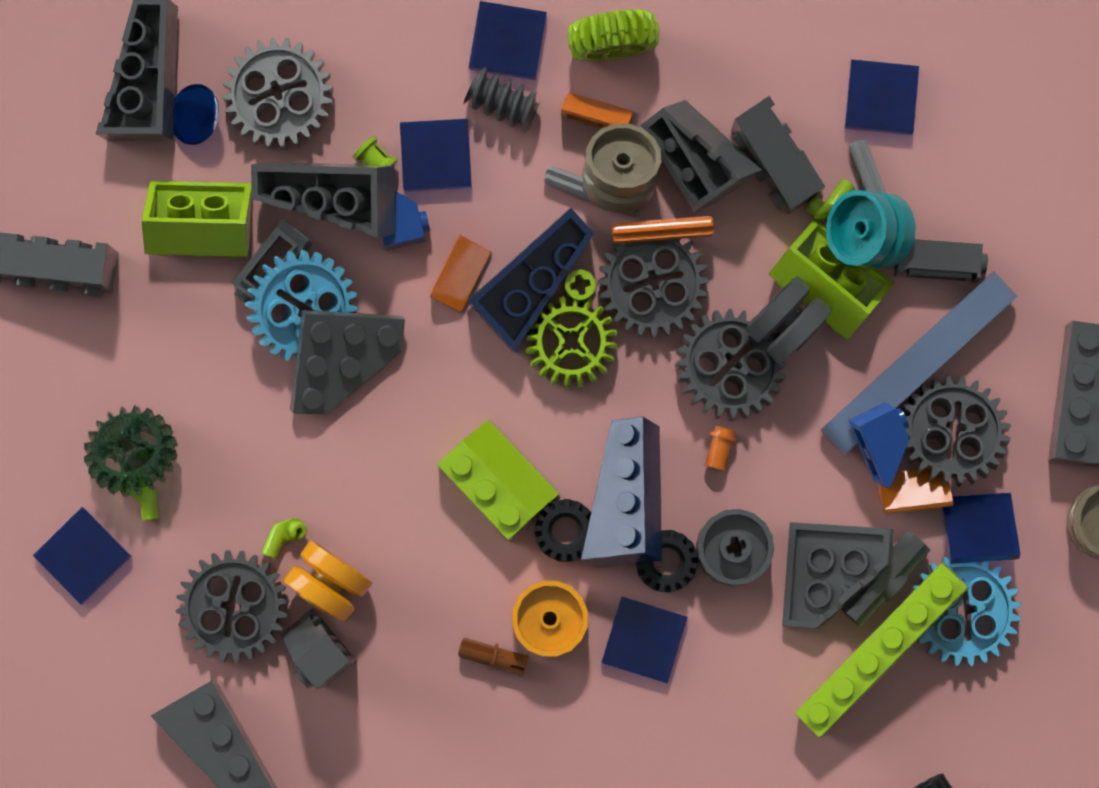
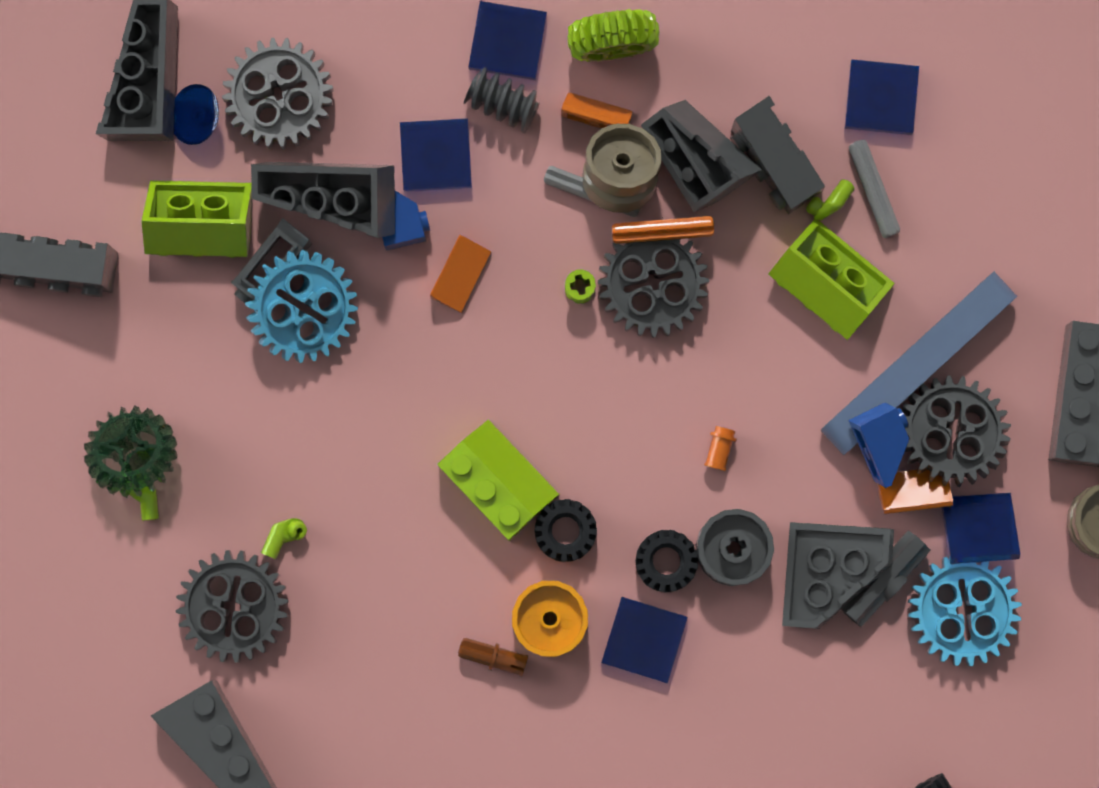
clear blue tile [33,507,132,605] -> none
dark grey wedge [281,608,357,689] -> none
light orange wheel [282,540,373,623] -> none
dark grey plate [290,310,405,415] -> none
lime bush [353,136,398,166] -> none
dark blue wedge [467,208,594,352] -> none
lime gear [525,296,618,389] -> none
wedge [581,416,662,568] -> none
dark grey gear [674,309,787,421] -> none
dark grey wheel [744,276,833,364] -> none
lime brick [795,563,970,738] -> none
teal wheel [826,190,916,268] -> none
dark grey window [894,239,988,283] -> none

